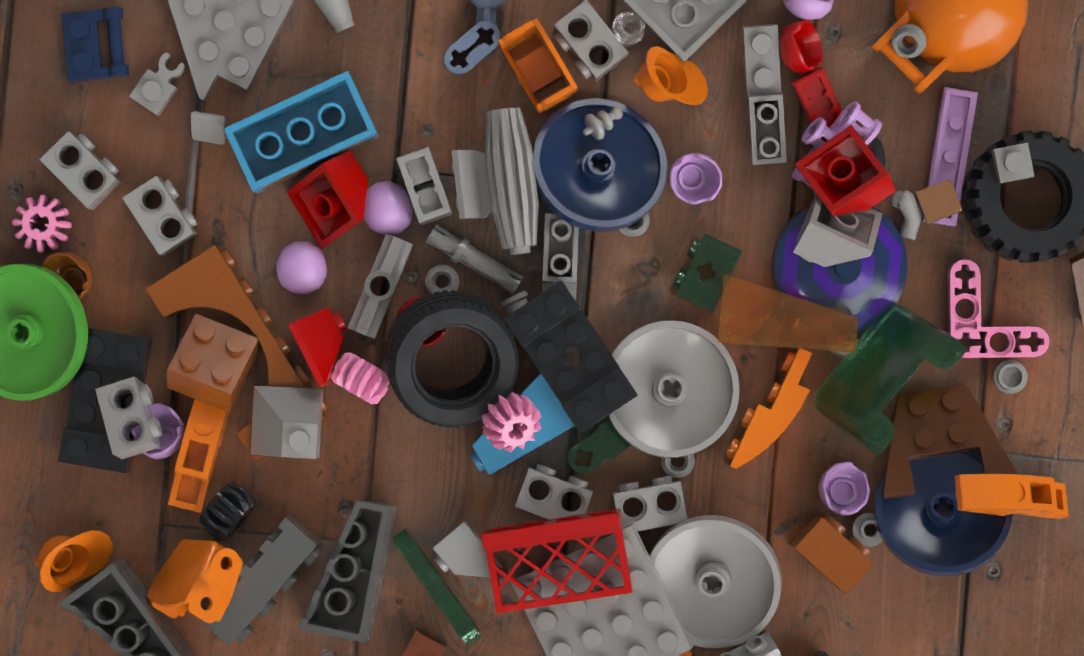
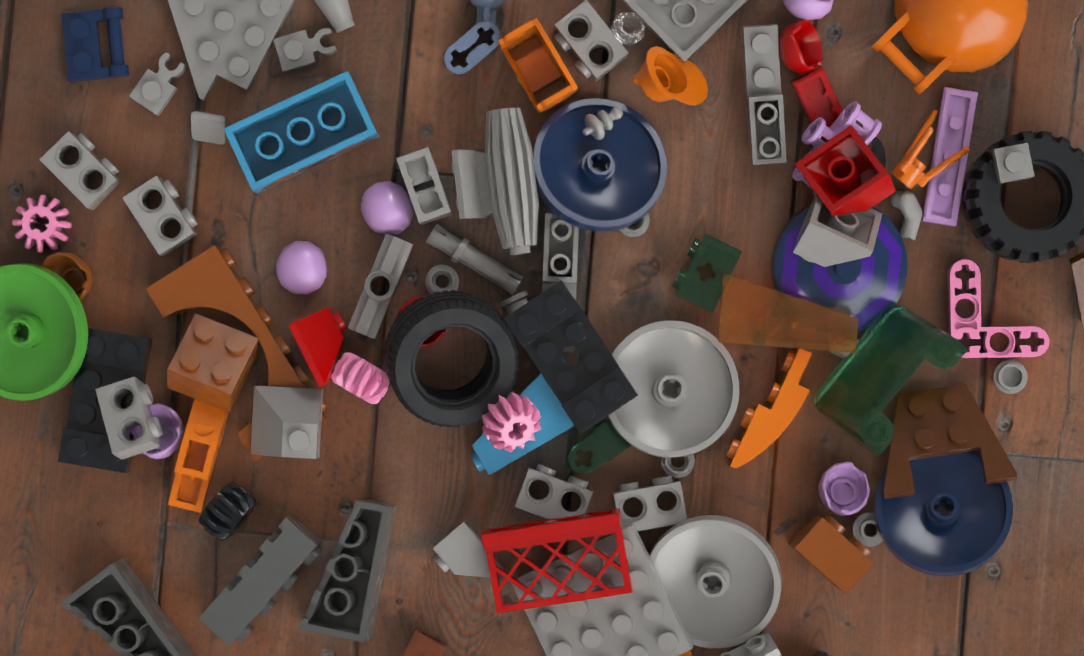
orange piece [34,530,113,592] -> none
orange piece [146,539,243,623] -> none
red slope [287,151,368,249] -> none
clear green beam [392,528,482,646] -> none
lavender hair [669,153,722,204] -> none
light grey plate [892,24,927,58] -> none
medium nougat slope [915,179,962,224] -> none
orange slope [955,474,1069,519] -> none
none -> light grey plate [273,28,337,73]
none -> orange plant [891,109,970,189]

